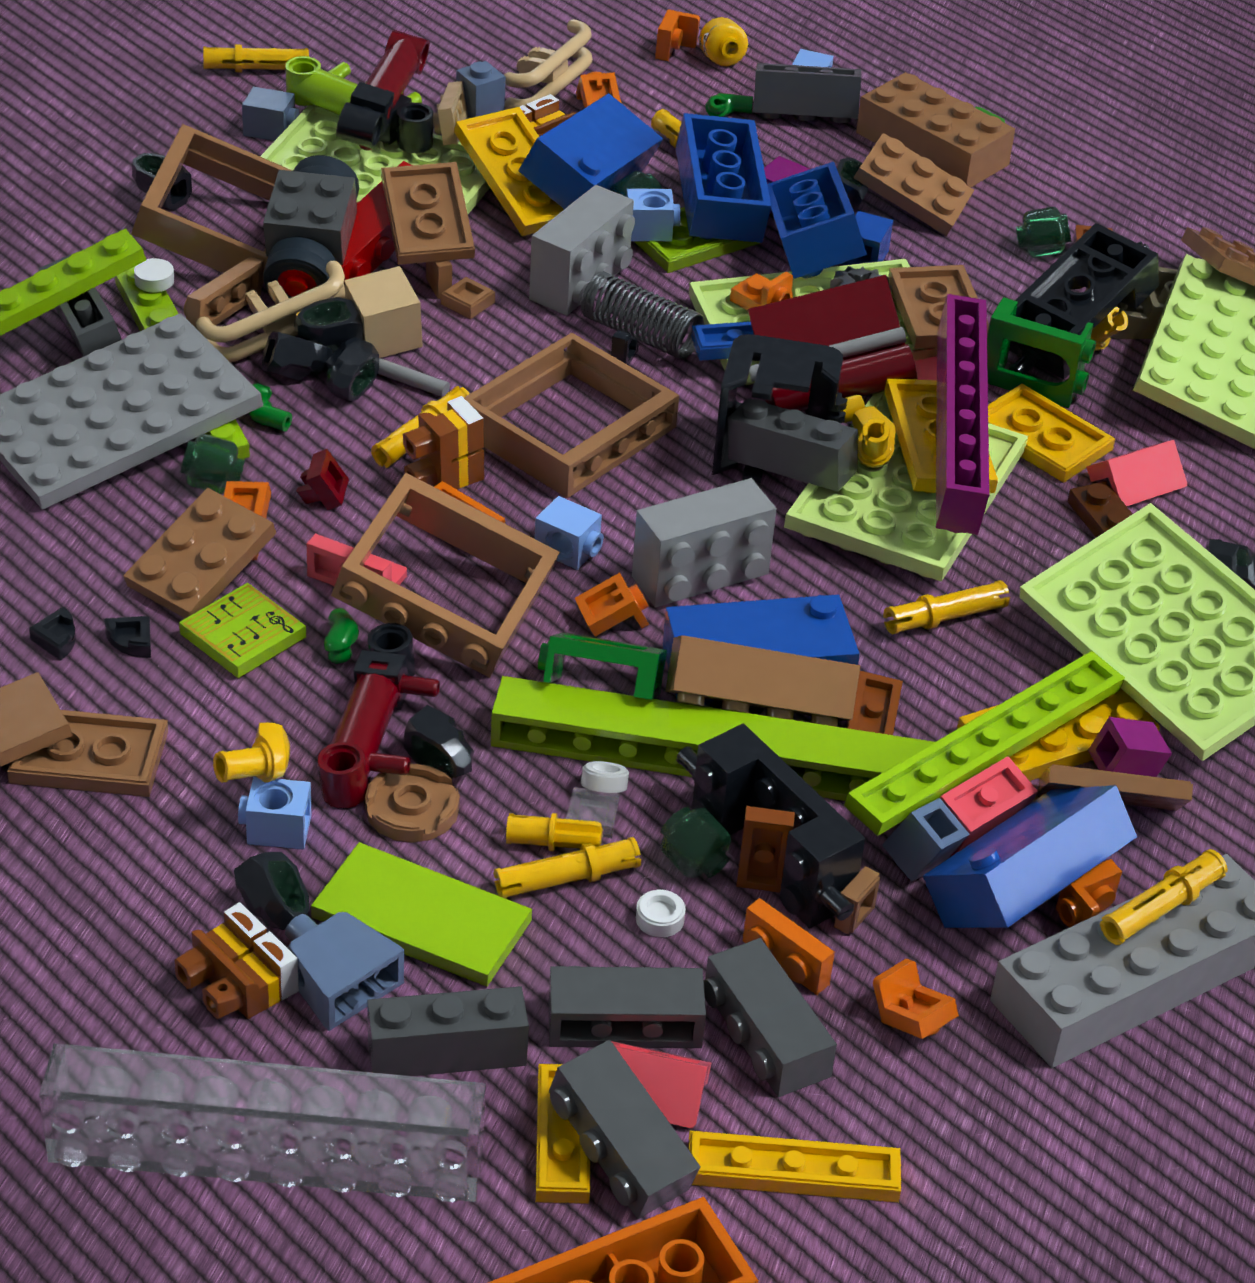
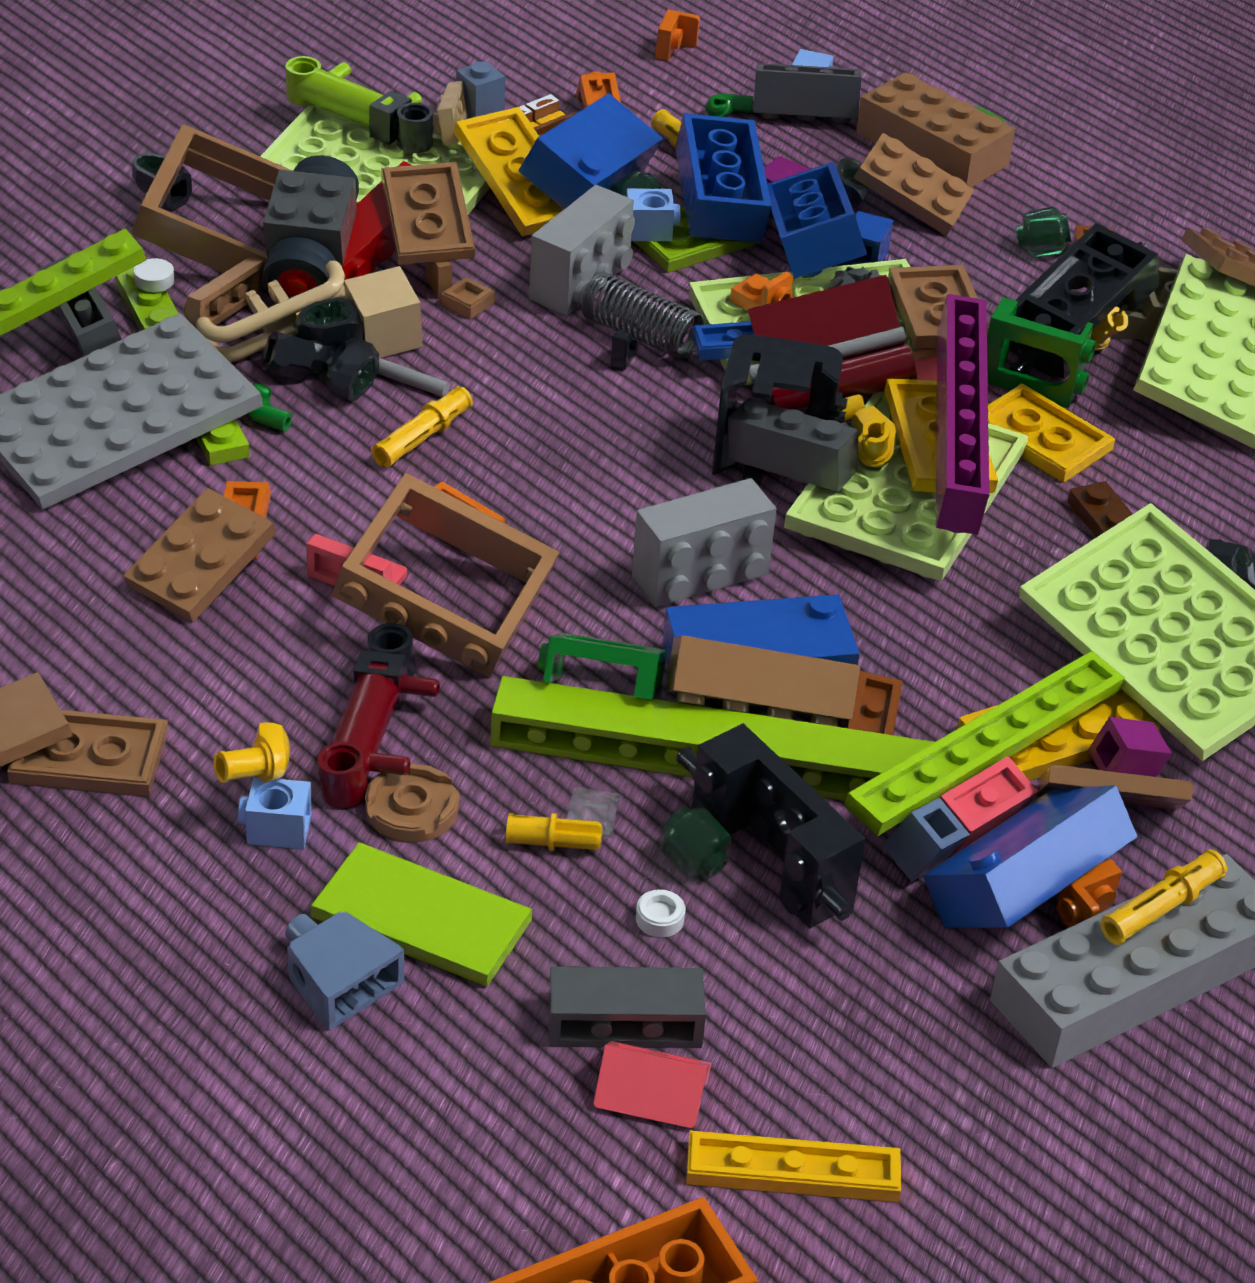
black tile [29,607,76,661] -> none
clear brick [39,1043,486,1202] -> none
black tile [104,616,151,658] -> none
dark orange hips [174,902,299,1020] -> none
lime tile [179,582,306,678] -> none
clear green head [180,434,245,494] -> none
yellow pin [203,44,309,73] -> none
black rock [234,852,309,930] -> none
sand blue brick [242,86,300,141] -> none
dark red tile [296,449,349,510] -> none
green arm [324,608,359,664] -> none
piece [336,30,430,151] -> none
dark grey brick [367,986,529,1080] -> none
dark orange hips [403,396,484,489] -> none
black rock [404,705,474,779] -> none
medium nougat window [464,333,679,498] -> none
yellow pin [493,837,641,899] -> none
tan piece [504,19,593,109] -> none
light blue brick [535,496,604,570] -> none
yellow tile [535,1064,590,1204] -> none
dark grey brick [549,1040,701,1219] -> none
orange bracket [574,572,649,637] -> none
white tile [581,761,629,793] -> none
yellow head [699,17,748,67] -> none
dark grey brick [703,938,837,1097] -> none
dark orange plate [736,806,795,893] -> none
orange plate [742,898,835,995] -> none
medium nougat tile [834,866,880,935] -> none
orange bracket [873,958,959,1039] -> none
yellow pin [883,580,1010,635] -> none
coral panel [1086,440,1187,506] -> none

